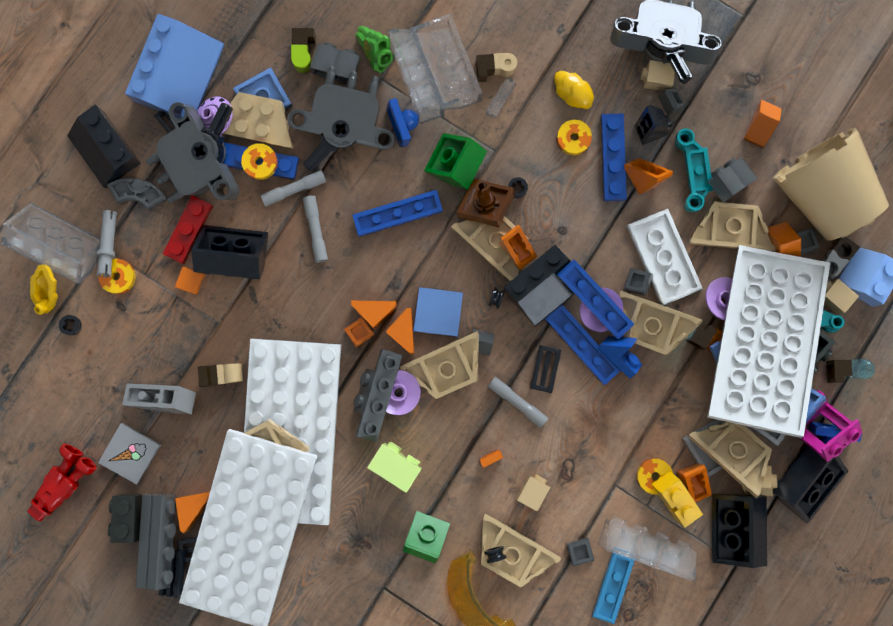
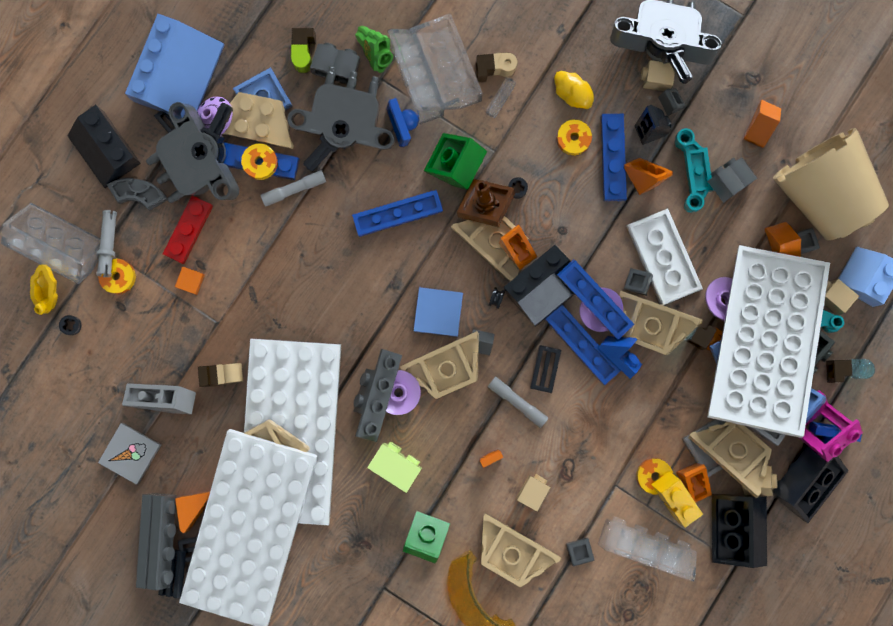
red piece [27,443,97,522] -> none
pearl dark grey brick [108,494,142,543] -> none
black slope [191,225,268,279] -> none
light grey piece [303,196,328,263] -> none
orange tile [344,317,375,348] -> none
orange slope [351,300,397,329] -> none
orange slope [386,308,414,354] -> none
black bush [484,546,507,563] -> none
dark azure tile [592,550,635,624] -> none
tan wing [689,201,776,252] -> none
leg [821,237,860,280] -> none

